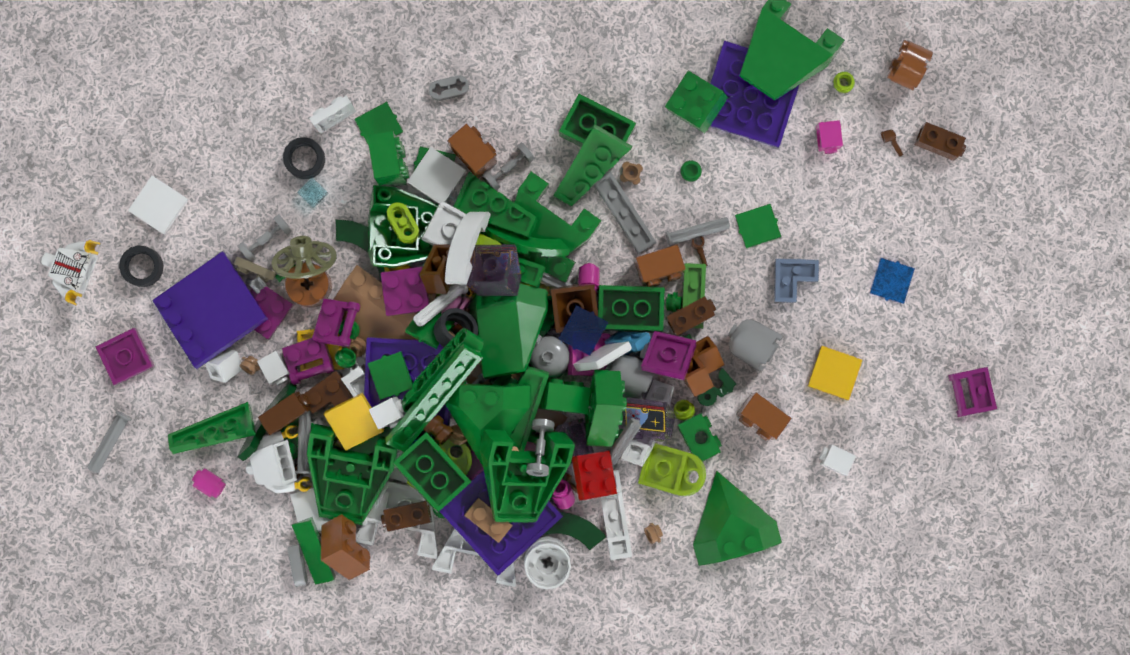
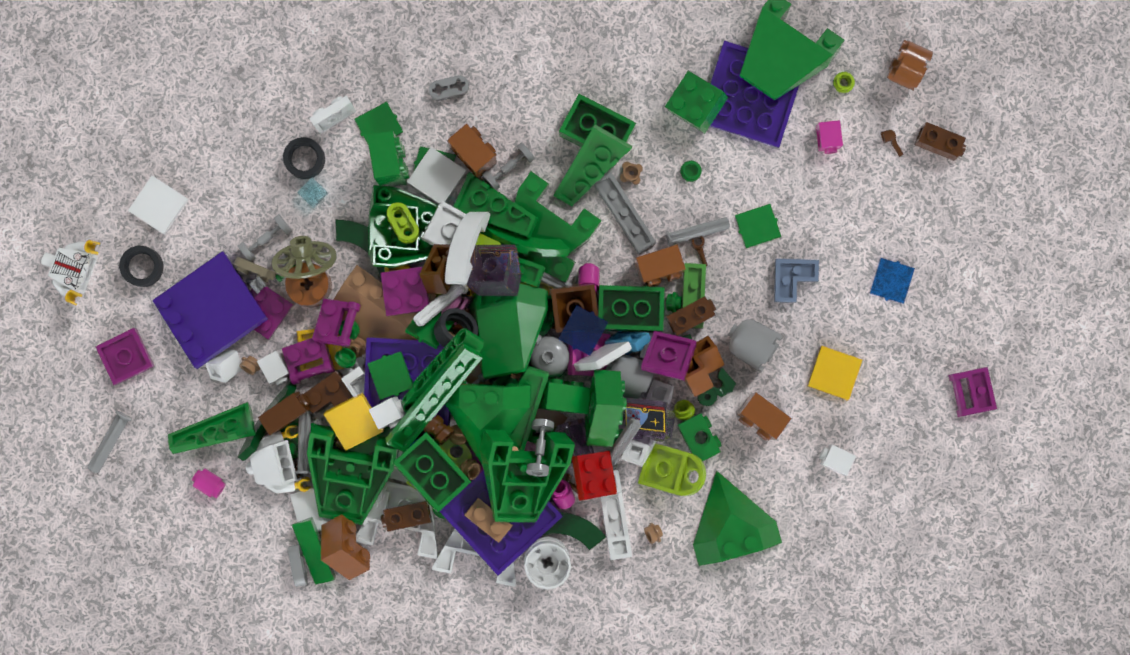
none -> medium nougat plate [460,458,480,480]

